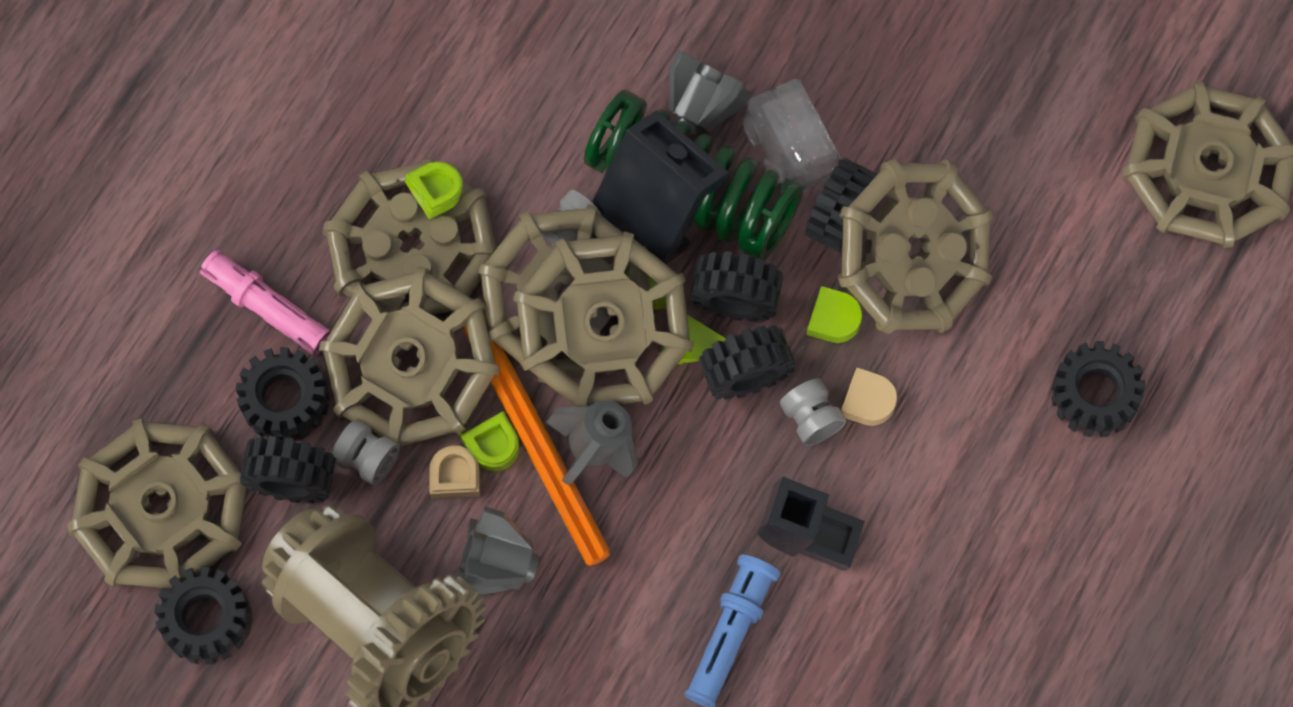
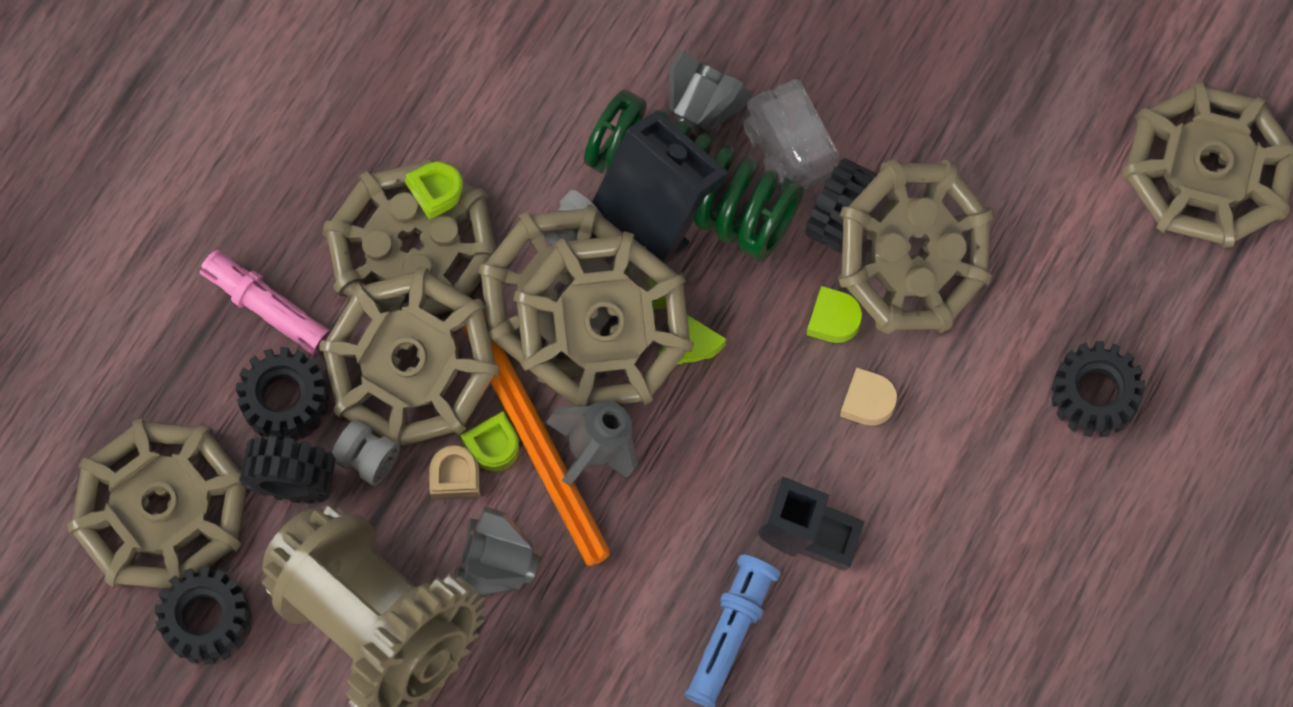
black tyre [690,252,784,322] -> none
black tyre [699,325,796,400] -> none
light grey wheel [780,378,847,447] -> none

